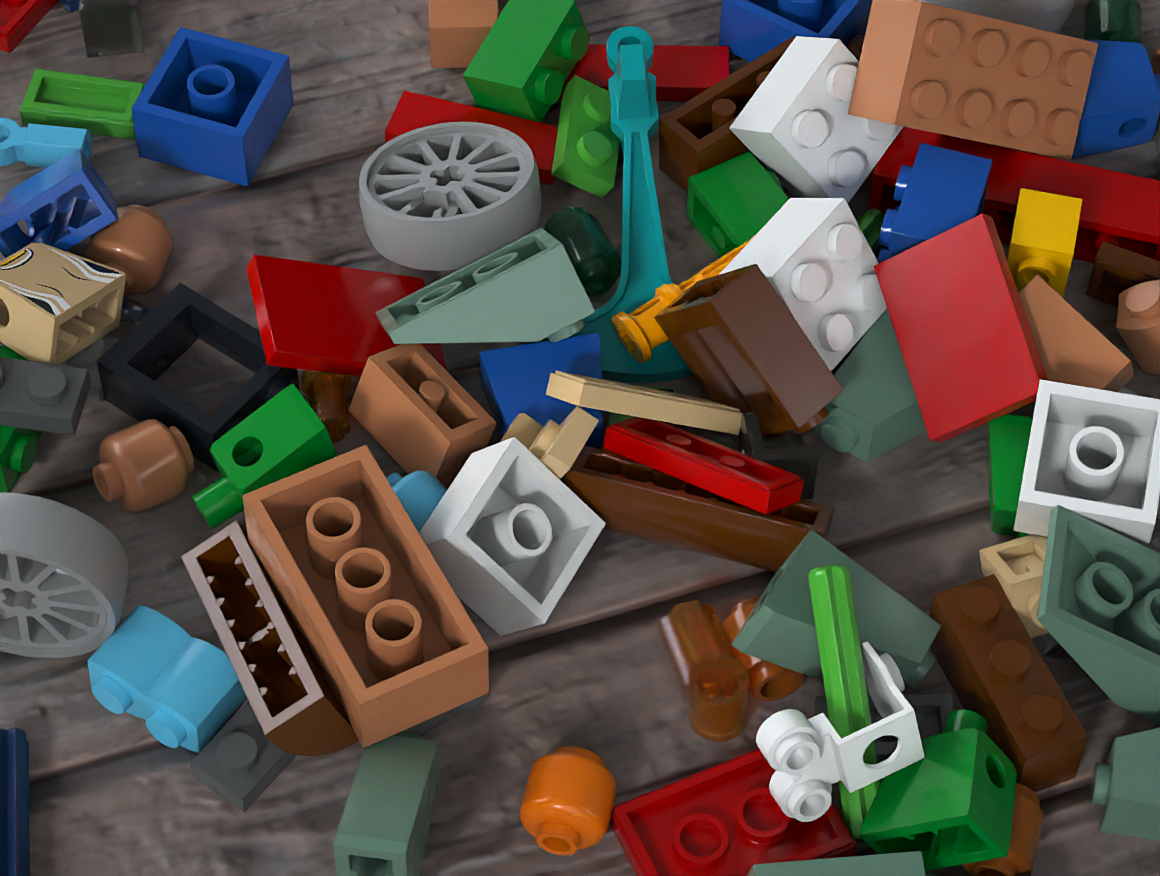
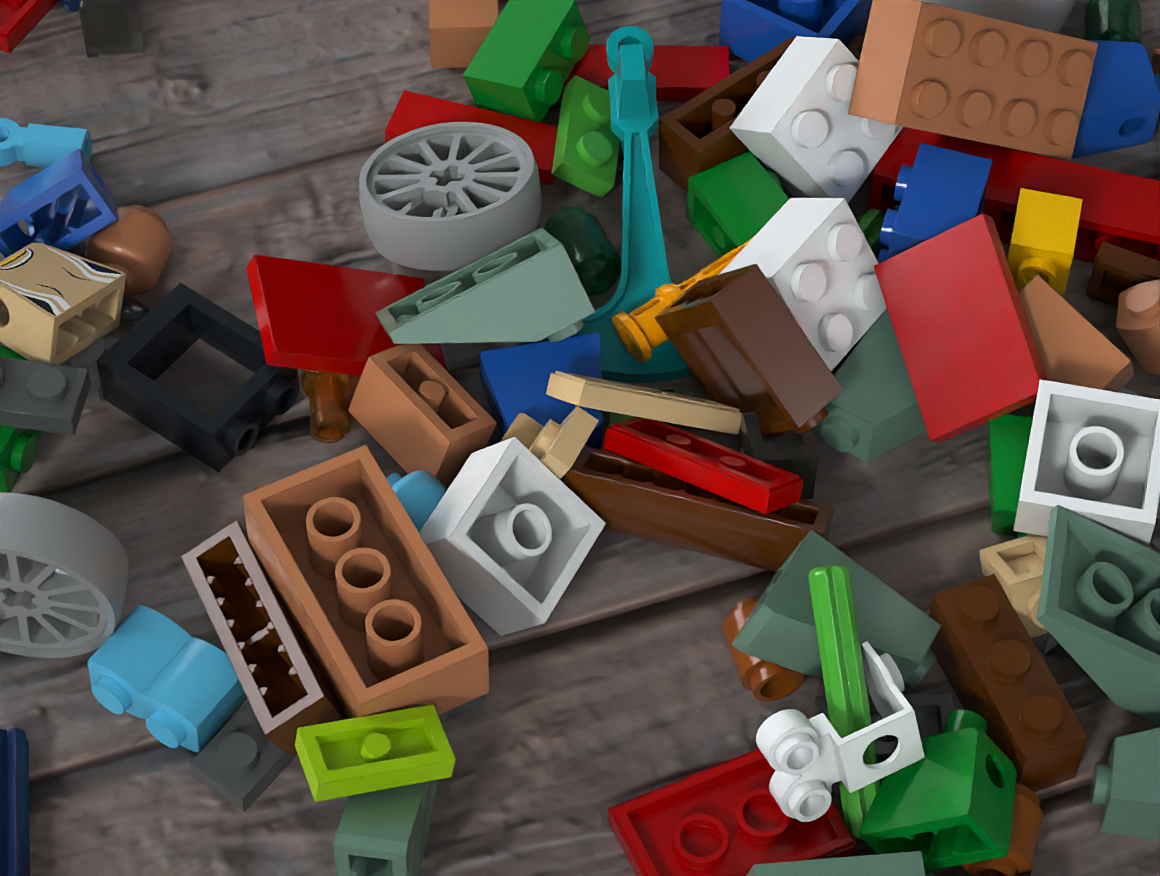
bright green tile [19,68,146,140] -> none
nougat head [92,419,194,513] -> none
blue brick [131,27,294,187] -> none
green torso [191,384,337,530] -> none
orange head [519,746,617,855] -> none
clear orange piece [659,599,749,742] -> none
none -> lime plate [295,704,456,802]

